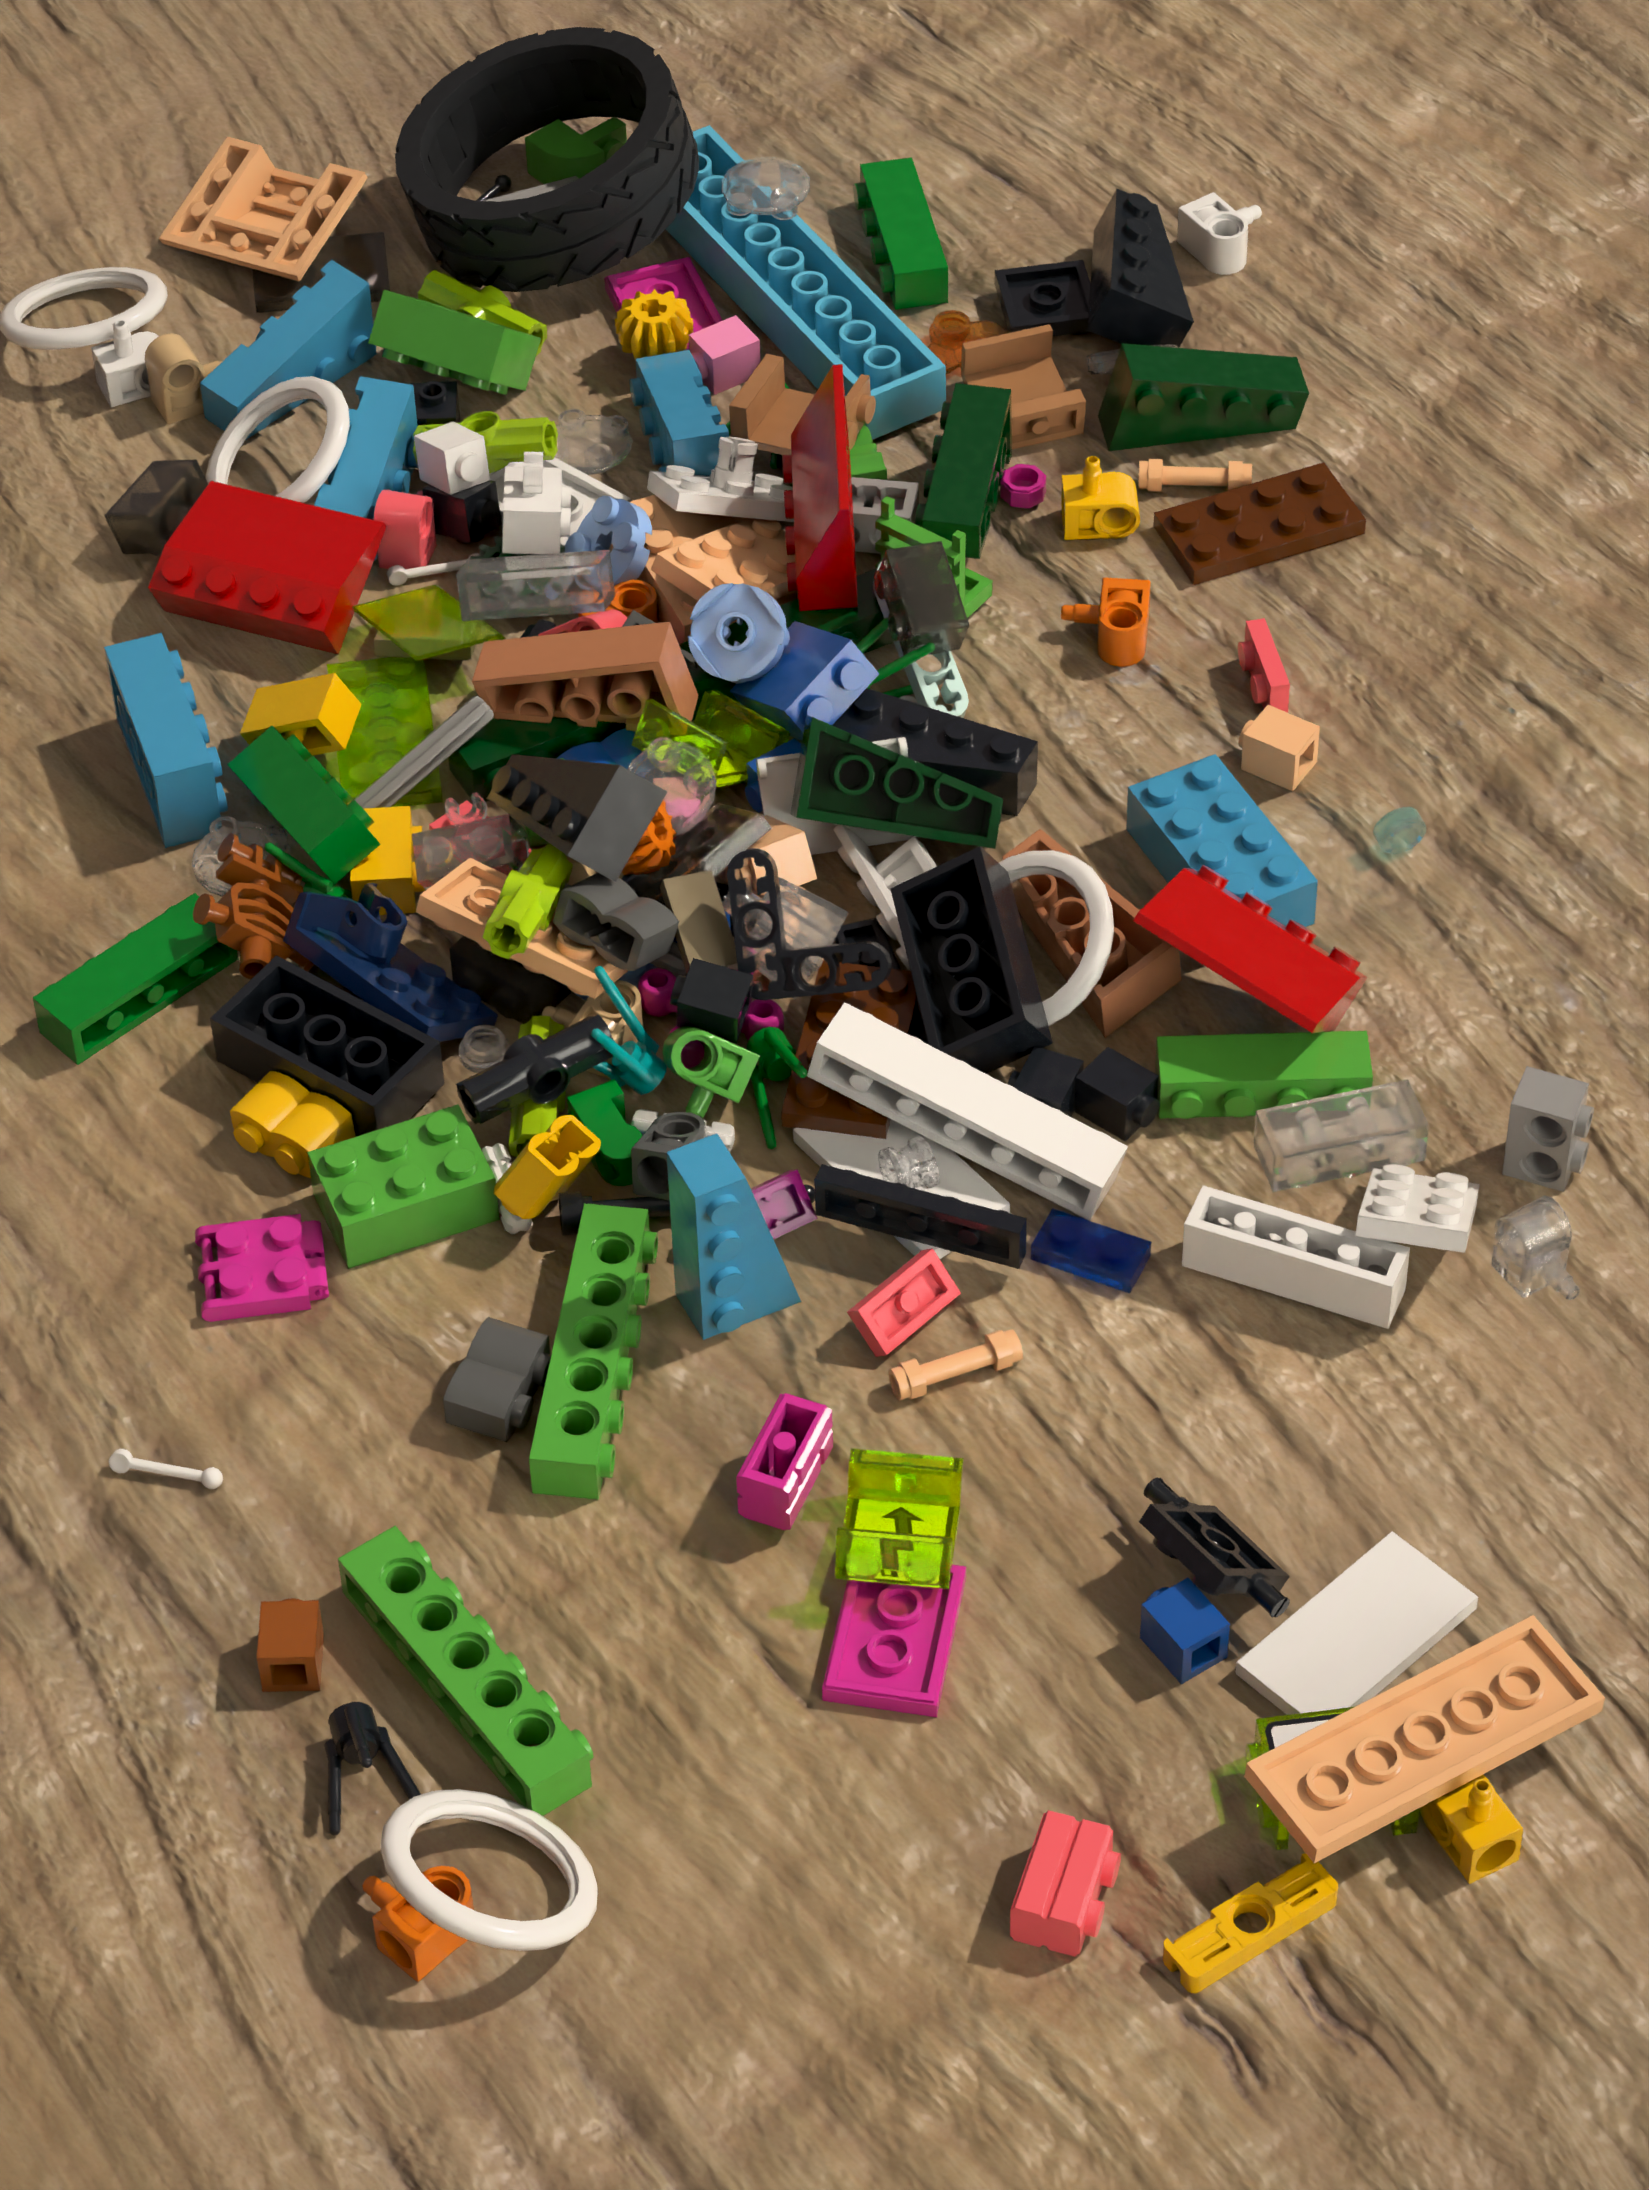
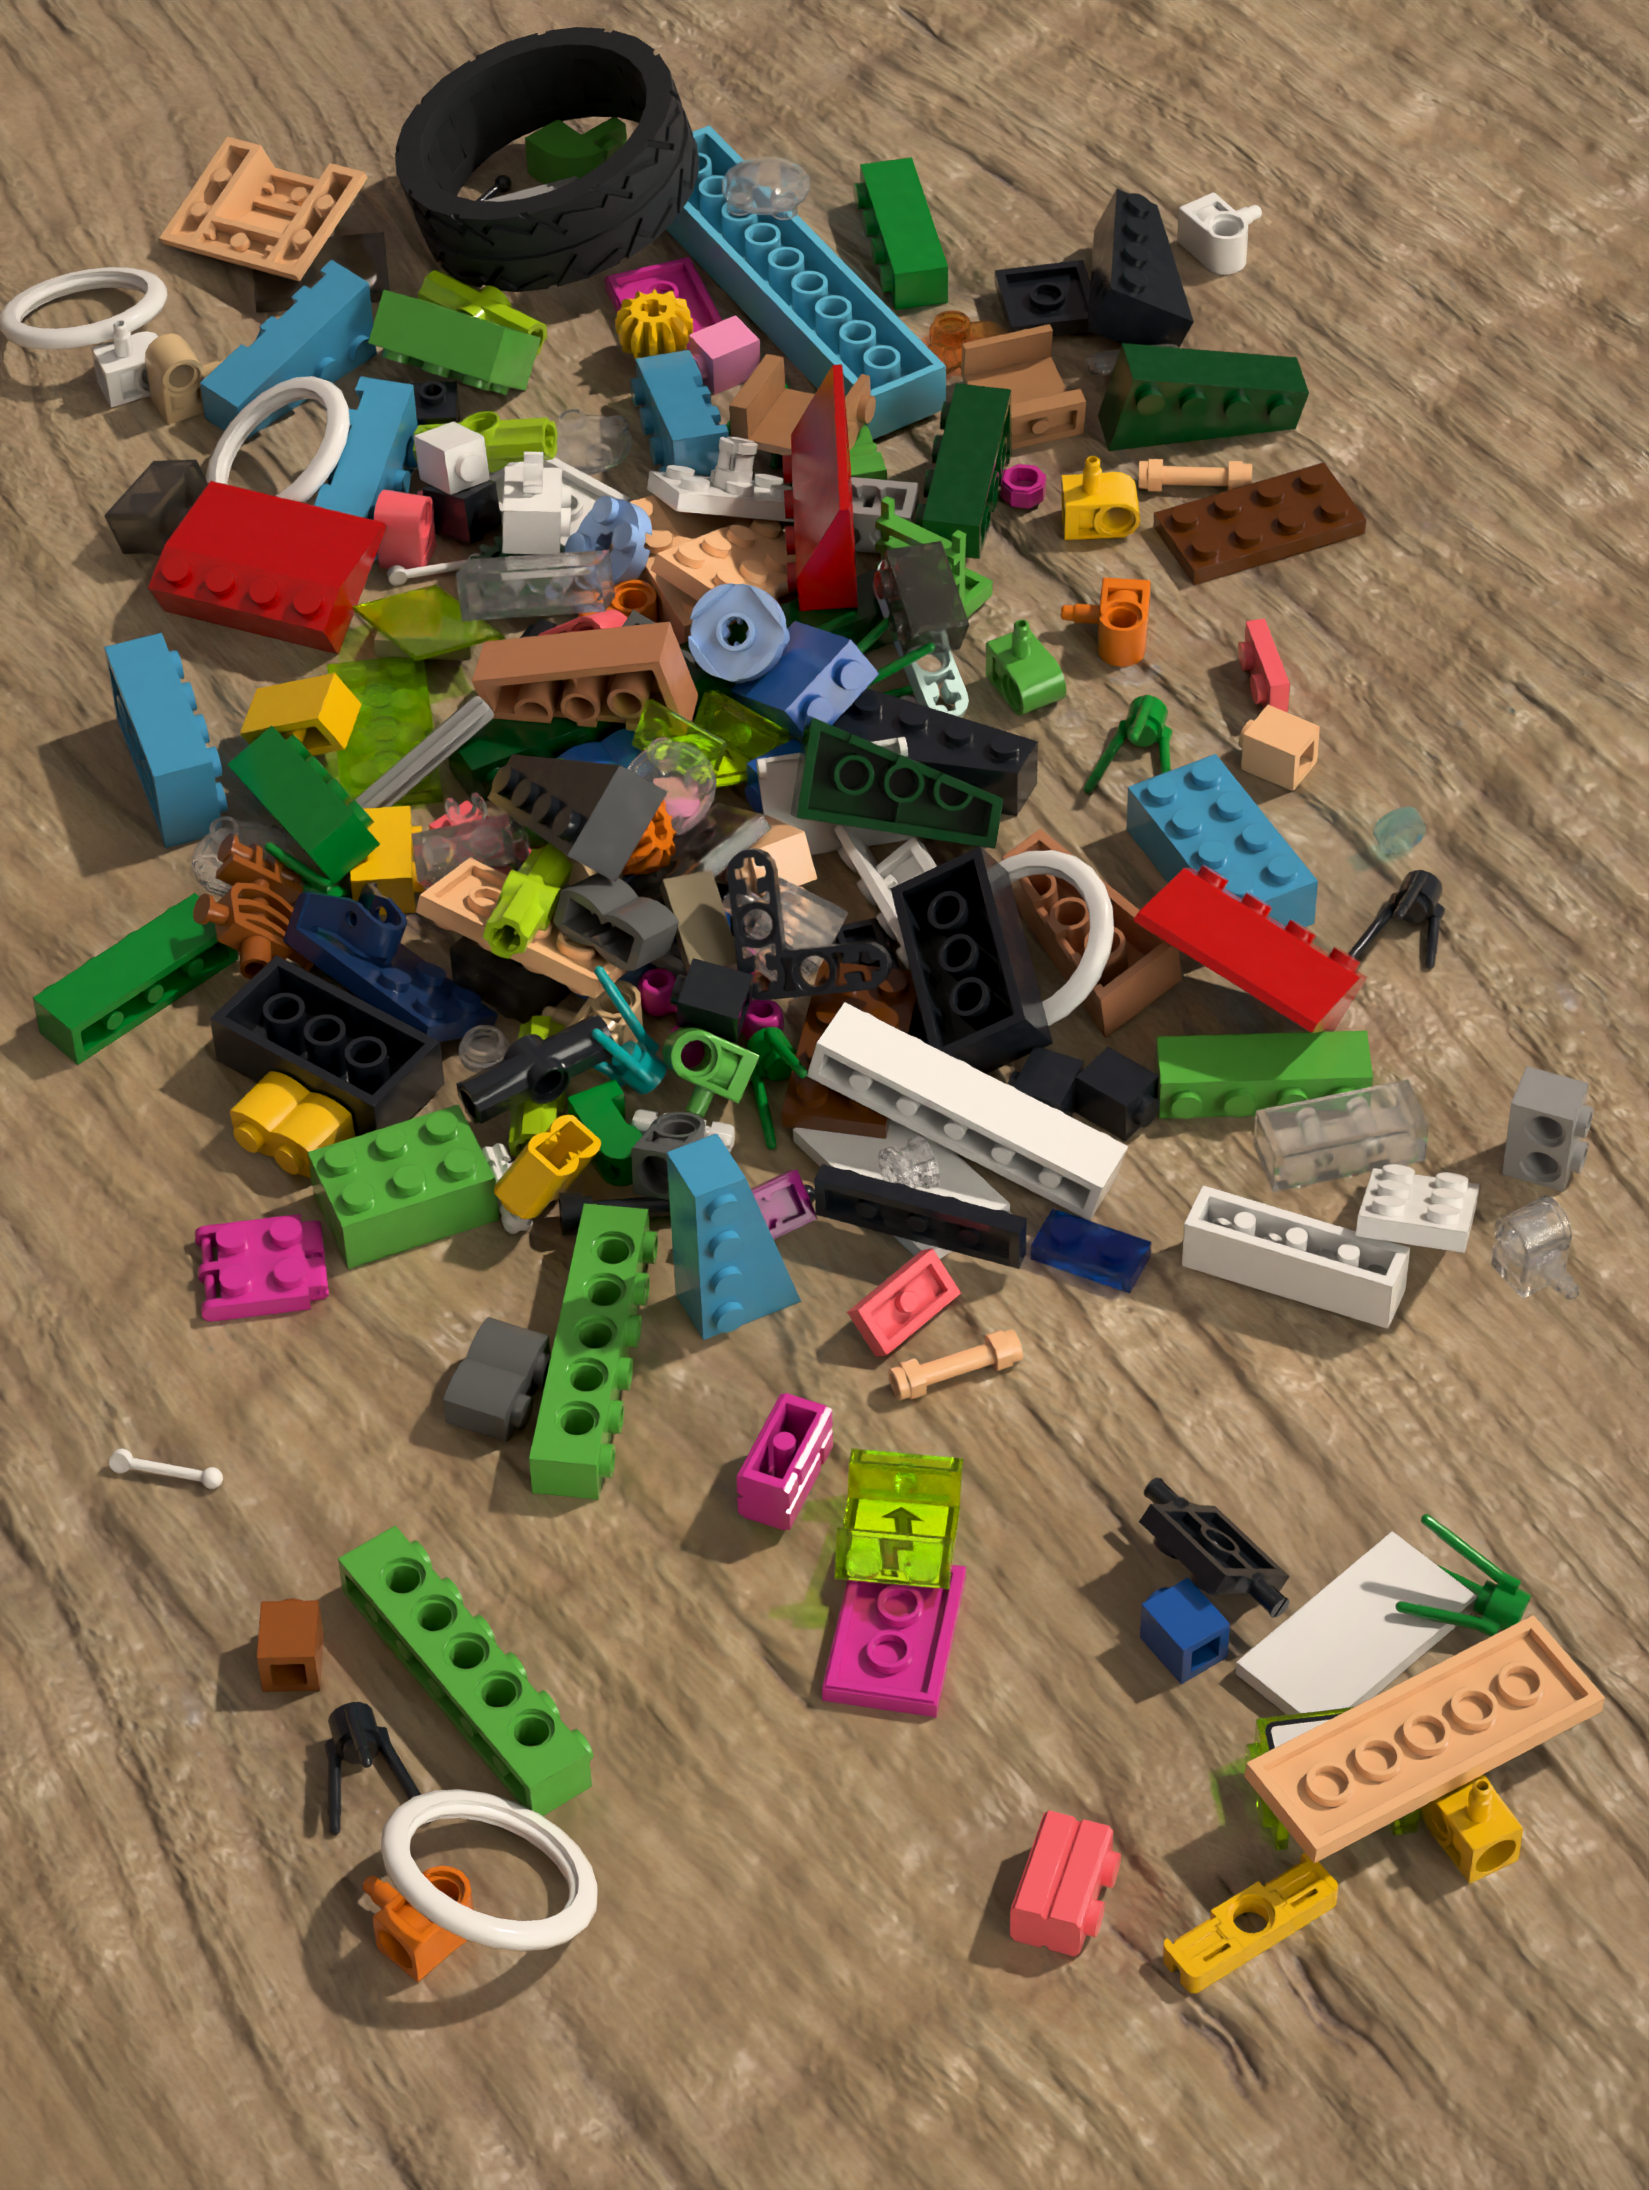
none -> bright green piece [986,619,1066,716]
none -> green plant [1083,695,1172,794]
none -> black plant [1348,870,1445,969]
none -> green plant [1395,1514,1532,1637]

